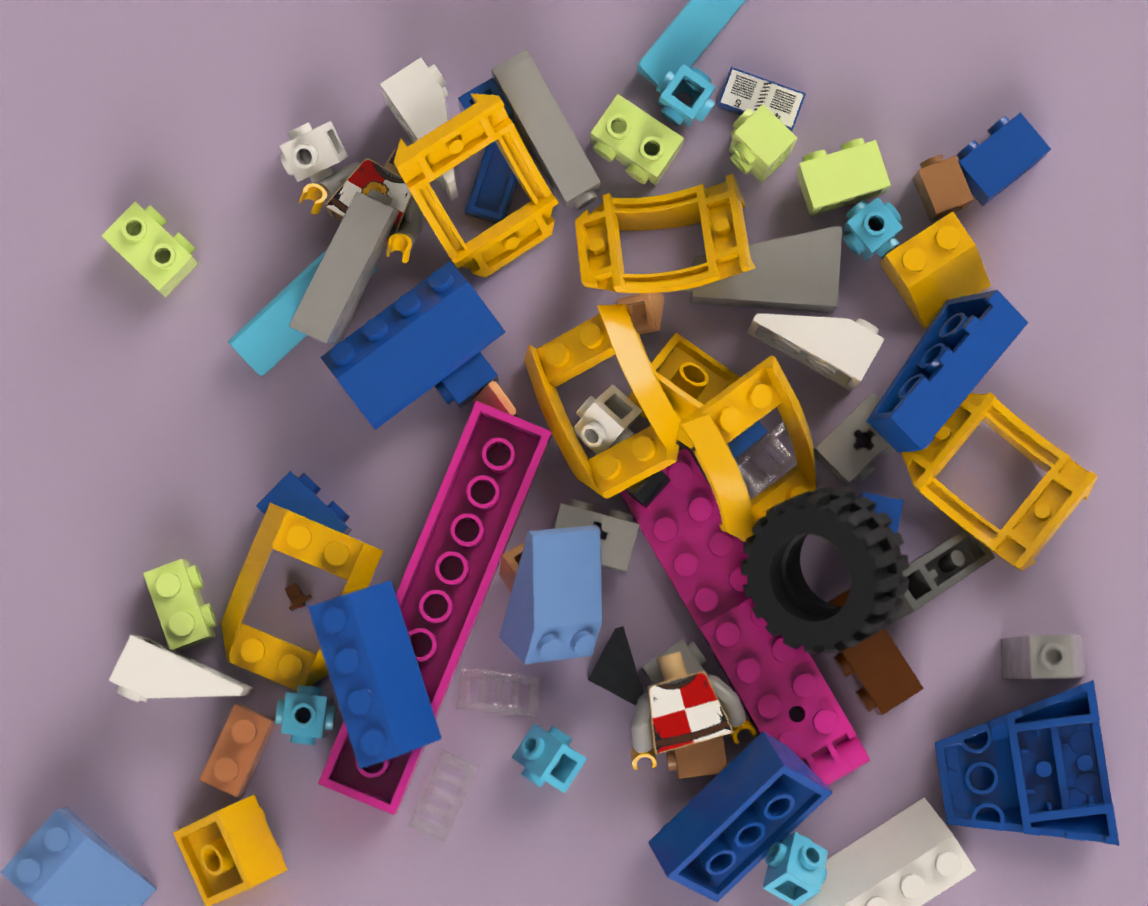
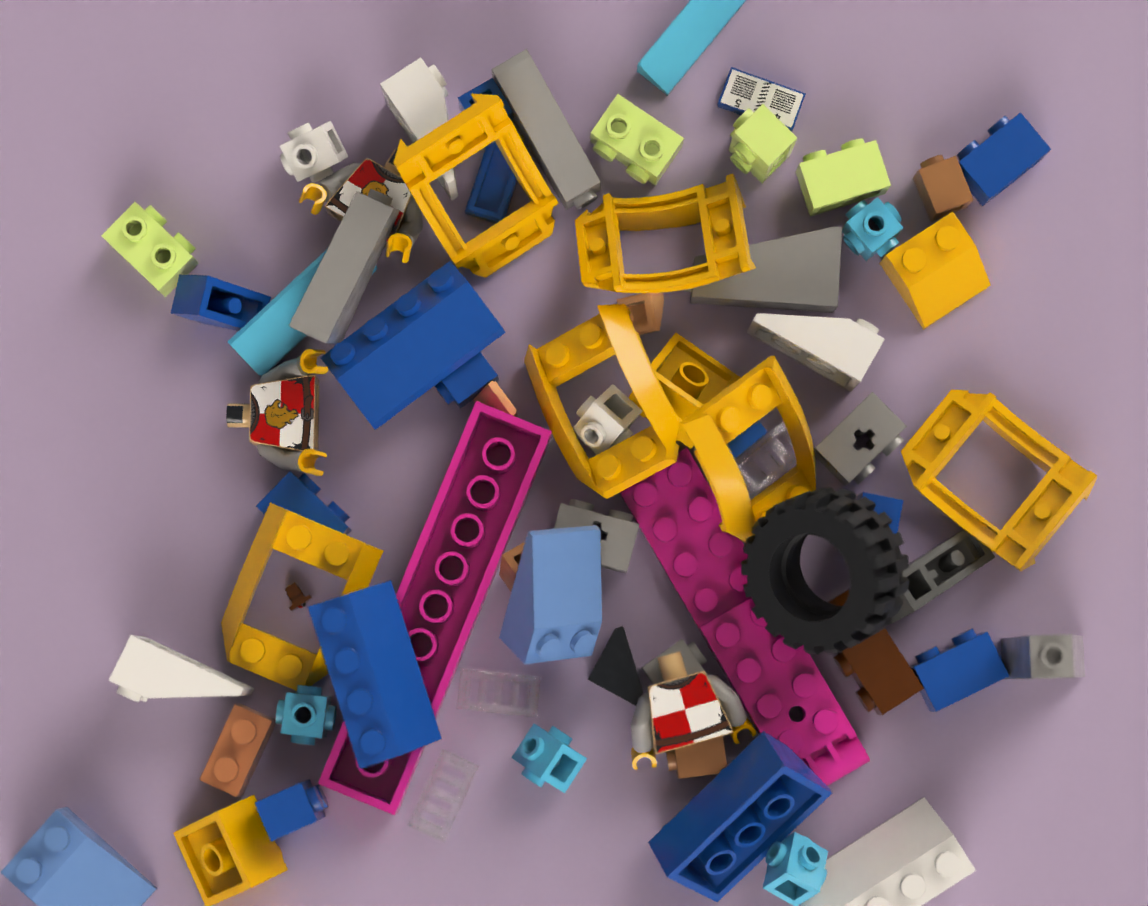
yellowish green brick [143,559,217,651] -> none
black hinge [625,471,671,508] -> none
medium azure brick [656,64,716,127] -> none
blue wedge [866,290,1029,453] -> none
blue wedge [935,680,1120,846] -> none
none -> blue slope [171,274,271,331]
none -> torso [226,349,328,476]
none -> blue brick [255,779,328,841]
none -> blue brick [910,628,1009,712]

